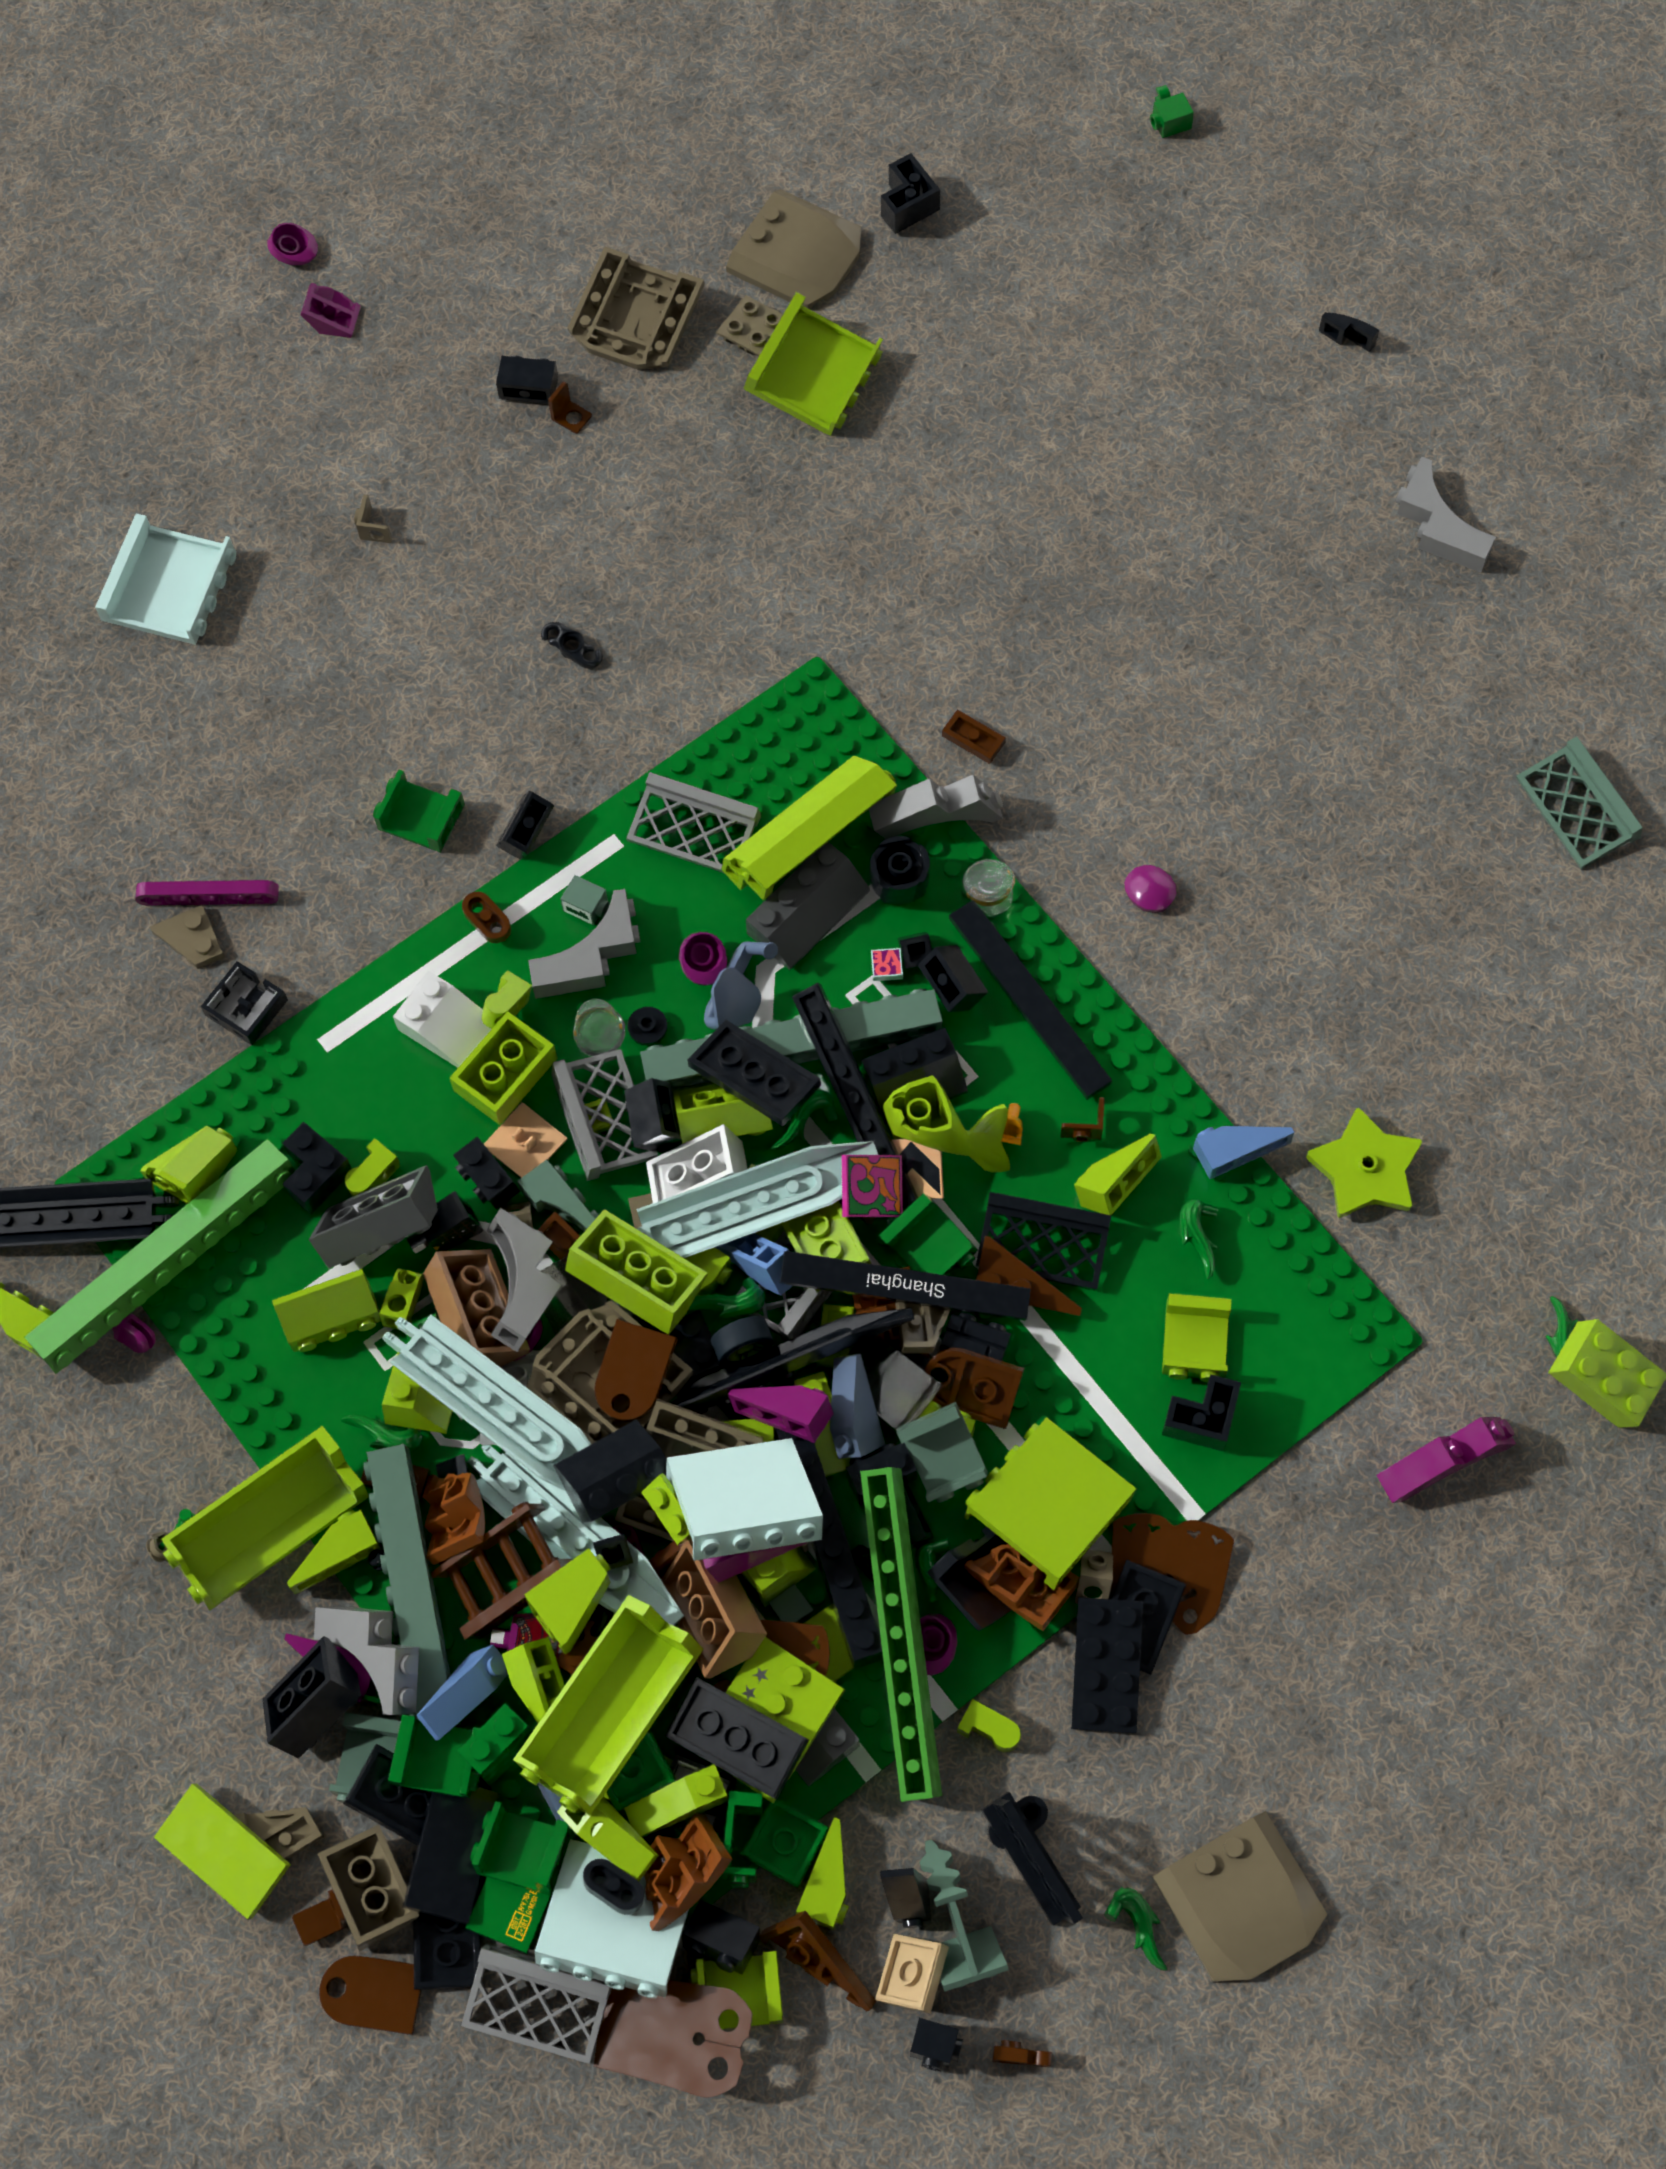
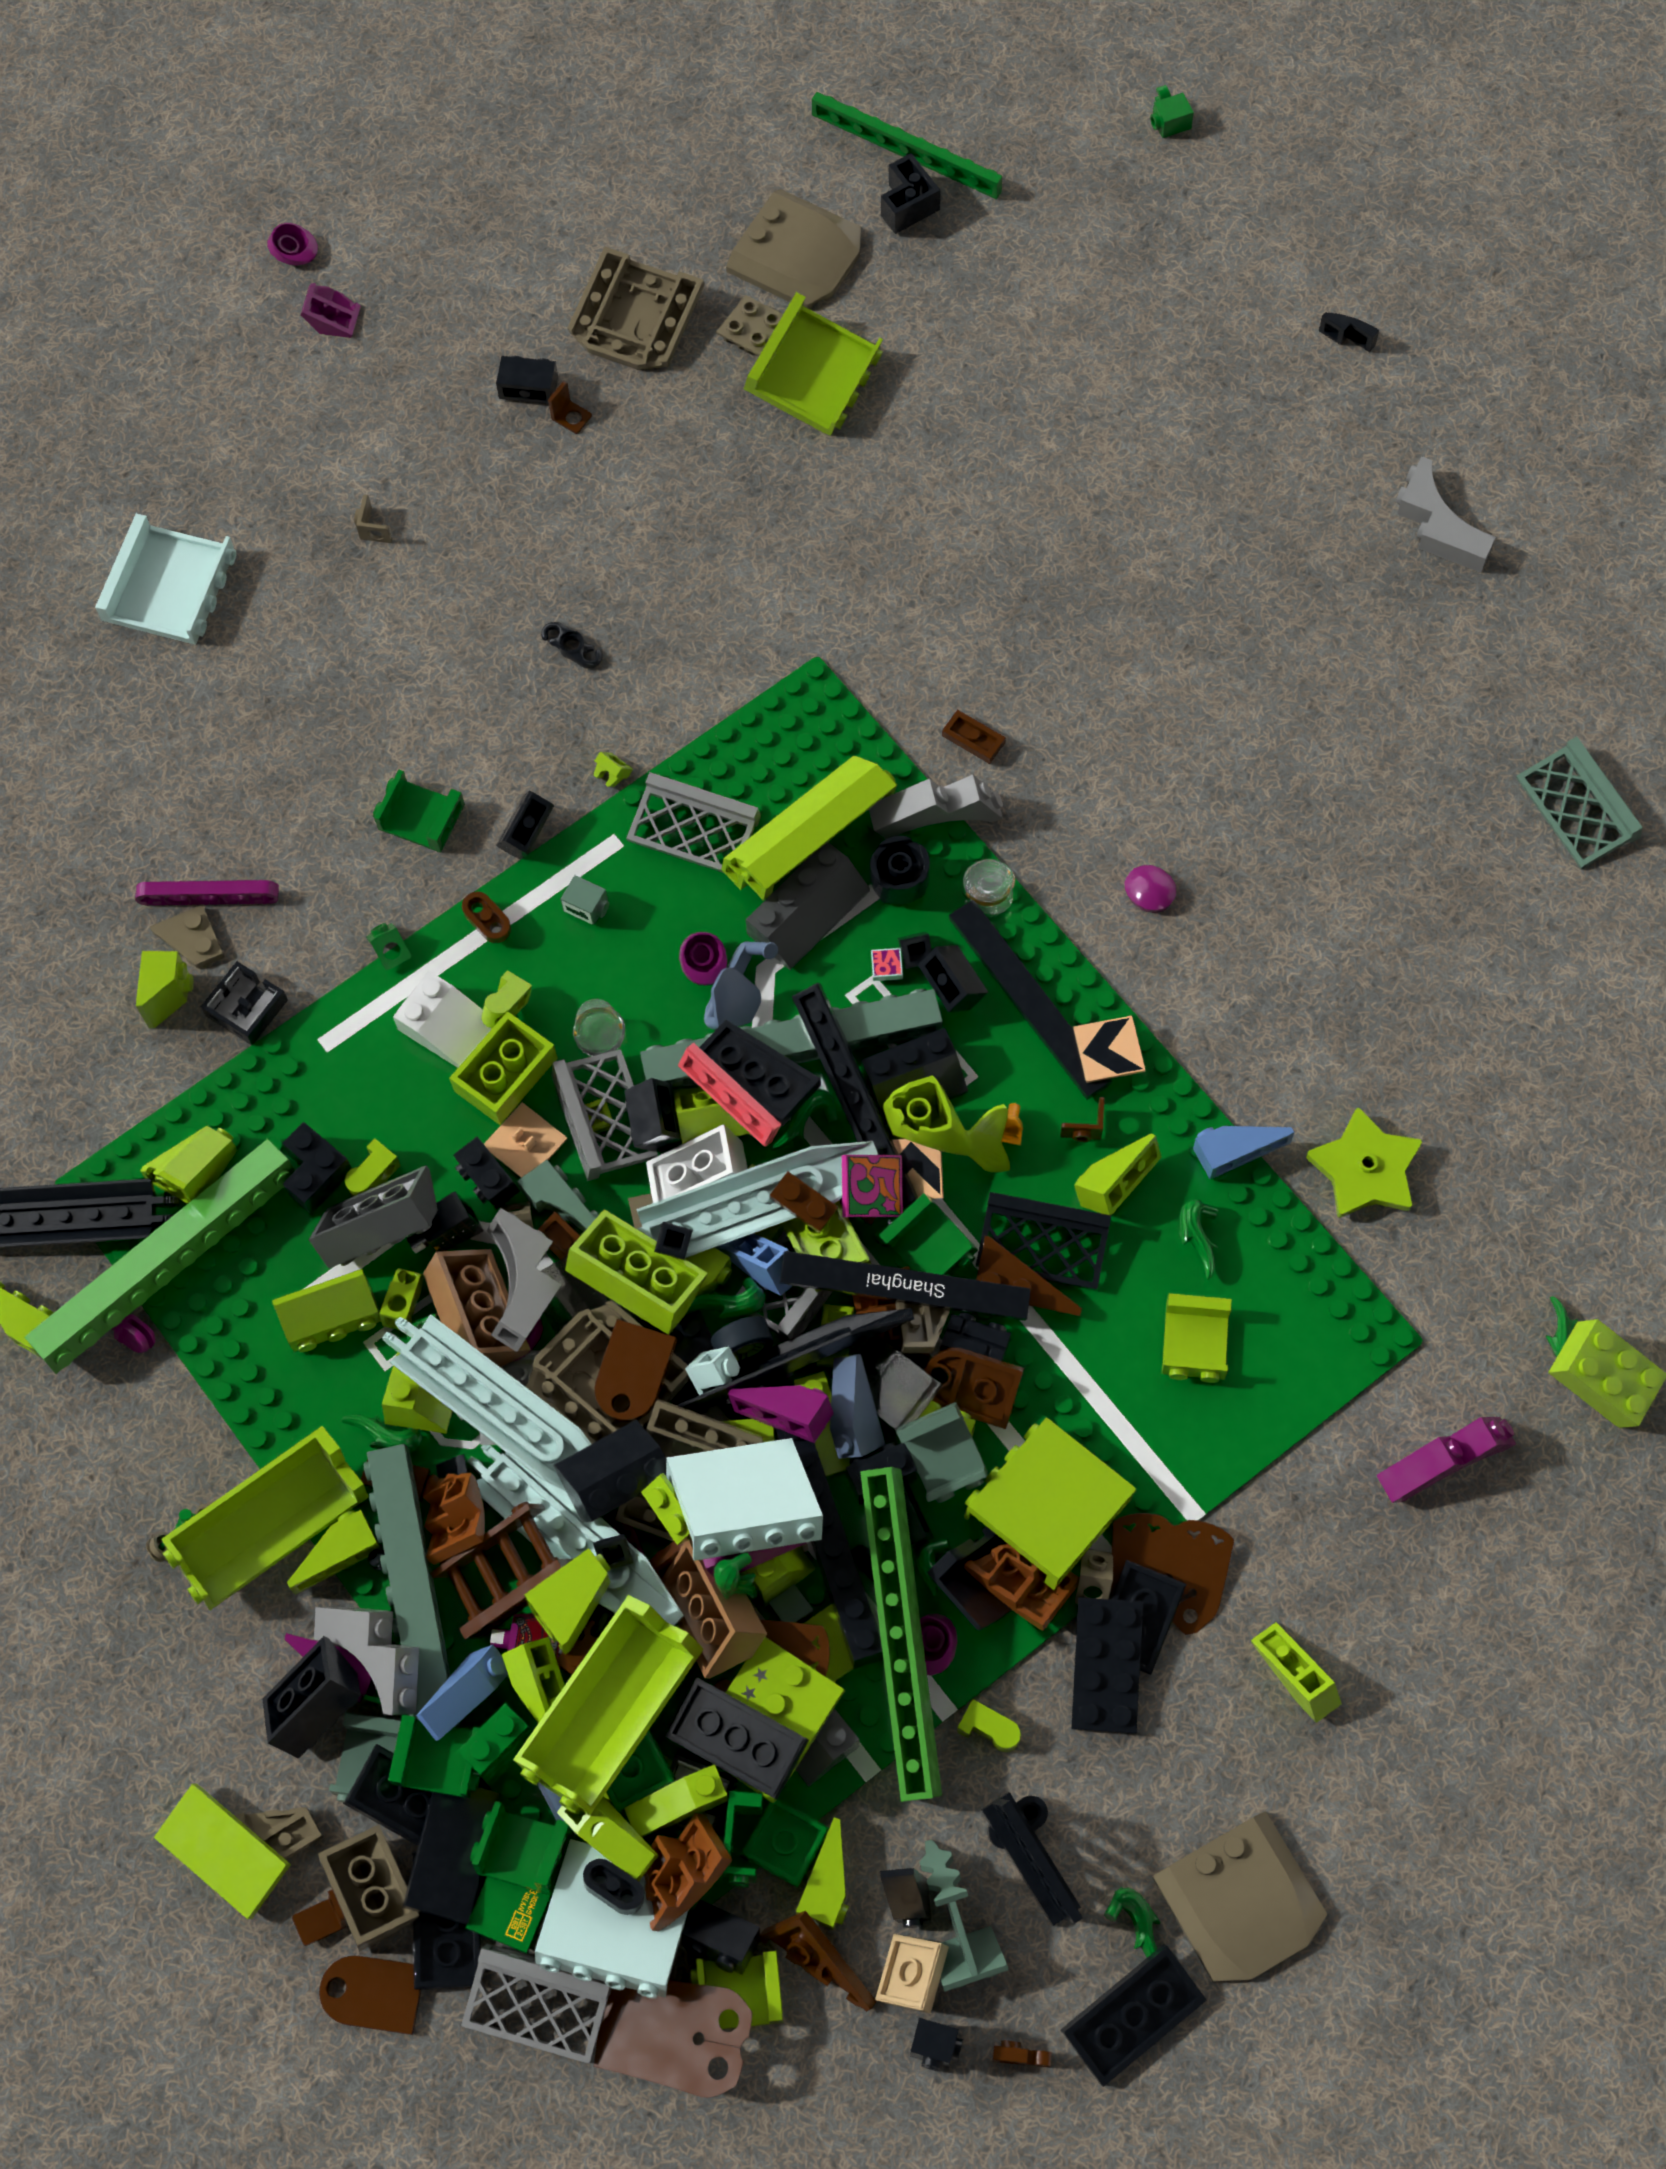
light grey arch [528,889,640,999] -> none
black piece [627,1007,668,1046] -> none
black brick [1162,1374,1241,1452] -> none
none -> lime slope [136,951,194,1028]
none -> green bracket [366,923,411,970]
none -> lime tile [594,752,633,787]
none -> black slope [654,1222,693,1260]
none -> coral tile [678,1043,782,1147]
none -> light aqua brick [685,1346,740,1395]
none -> green piece [714,1552,758,1600]
none -> reddish brown plate [769,1171,838,1234]
none -> green plate [812,92,1002,200]
none -> black plate [1060,1944,1207,2087]
none -> light nougat piece [1073,1016,1146,1083]
none -> lime slope [1251,1622,1342,1723]

